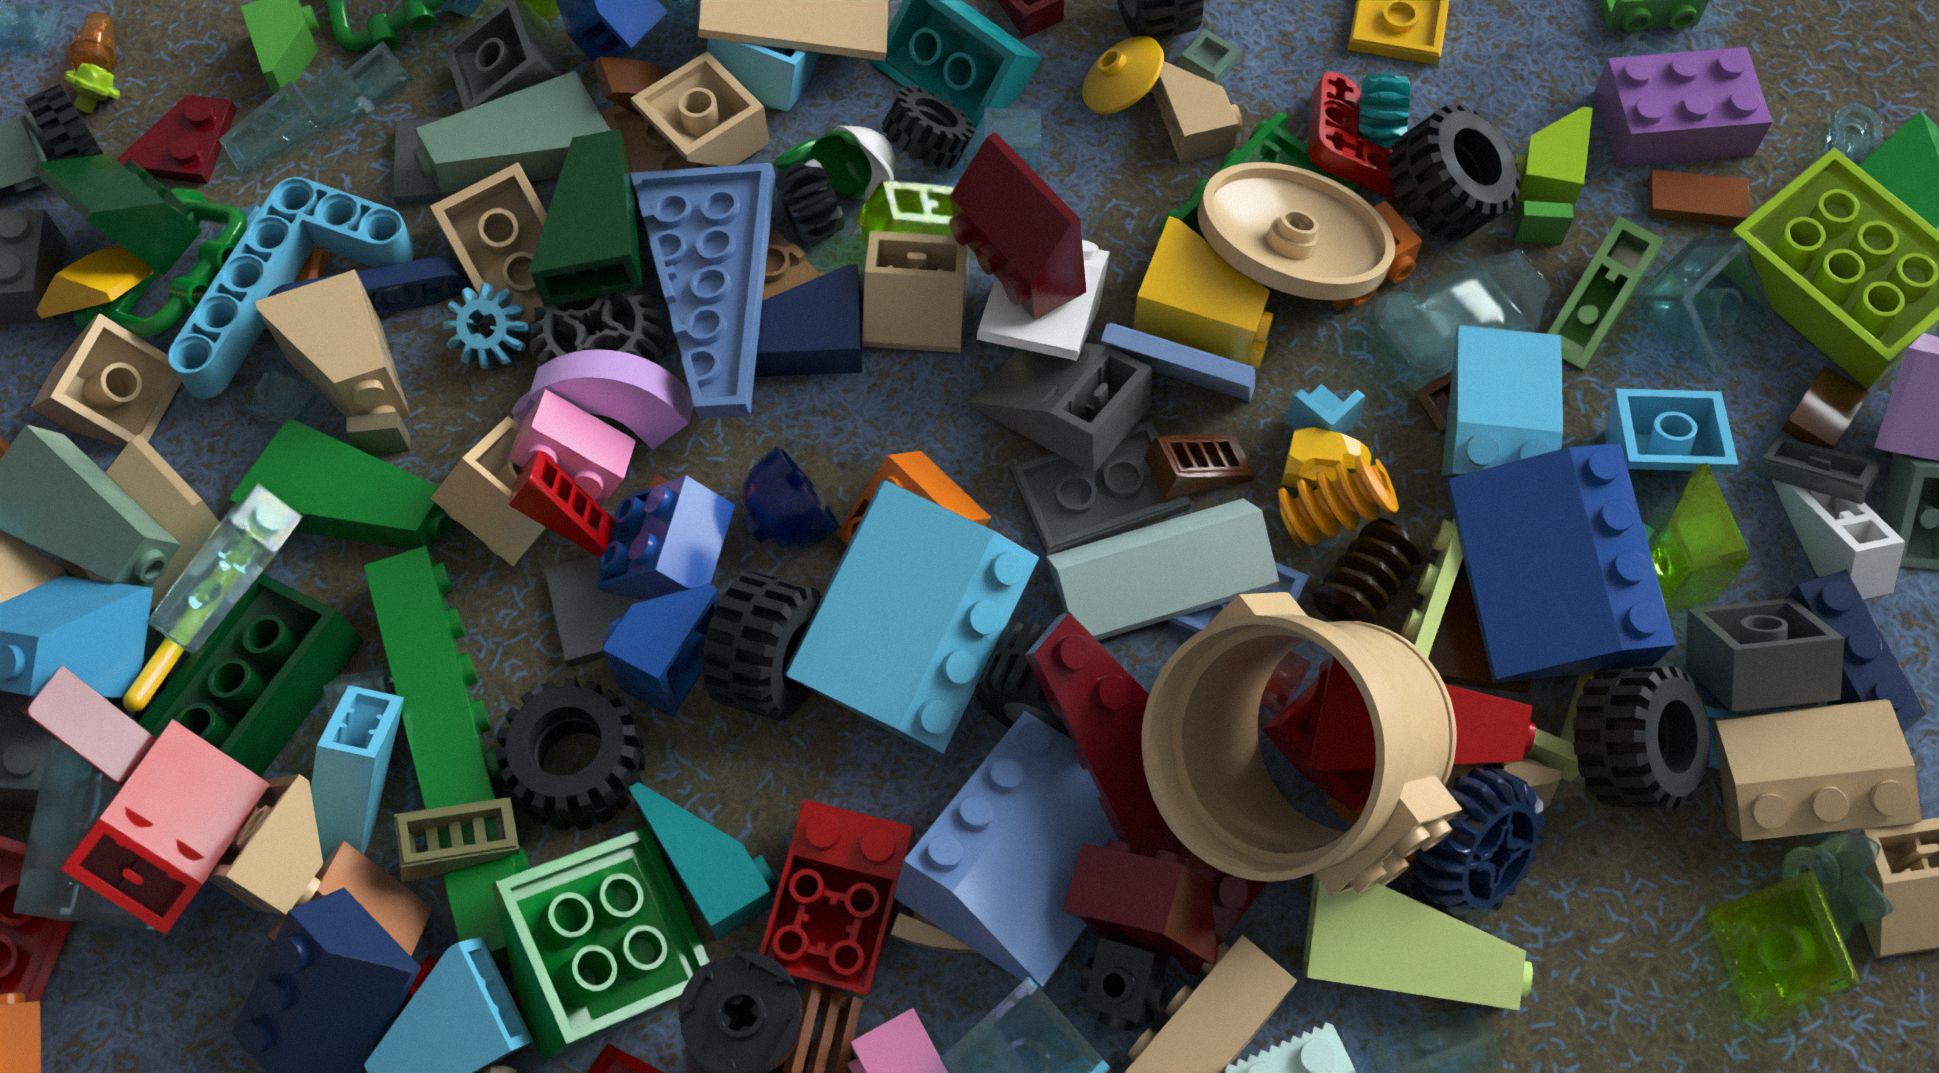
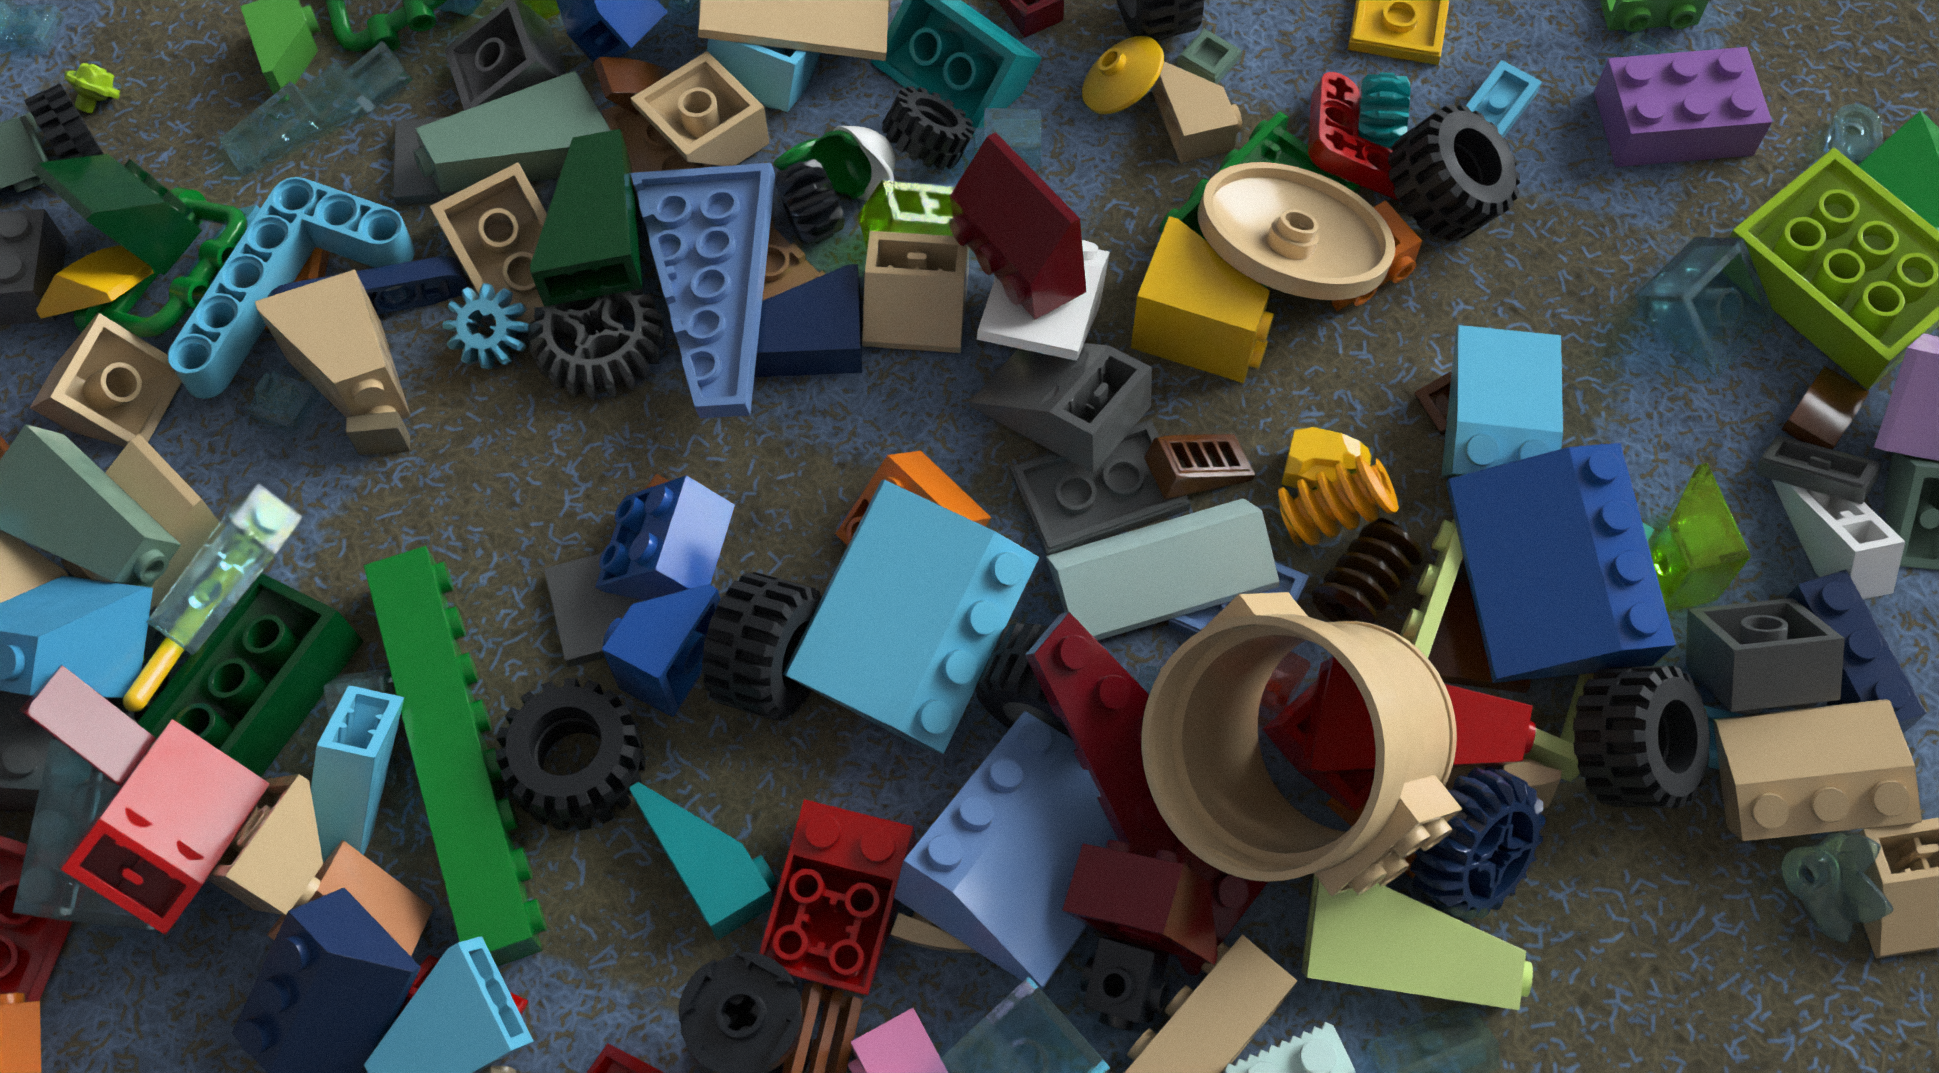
clear orange cone [68,12,117,73] -> none
dark red wing [117,95,237,184] -> none
green slope [229,417,454,550] -> none
olive slope [394,797,519,882] -> none
tan slope [430,416,548,566] -> none
green slope [492,826,710,1063] -> none
bright pink brick [507,389,636,507] -> none
red slope [508,450,614,558] -> none
lavender arch [512,349,694,449] -> none
clear blue cylinder [742,446,841,551] -> none
light blue tile [1101,322,1255,402] -> none
medium azure panel [1286,384,1365,434] -> none
clear light blue slope [1359,249,1552,395] -> none
bright green tile [1513,201,1574,244] -> none
lime slope [1515,106,1593,208] -> none
bright green slope [1547,216,1664,370] -> none
medium azure slope [1605,389,1739,472] -> none
dark orange tile [1647,169,1750,227] -> none
clear neon green slope [1705,871,1861,1022] -> none
none -> medium azure plate [1466,60,1542,138]

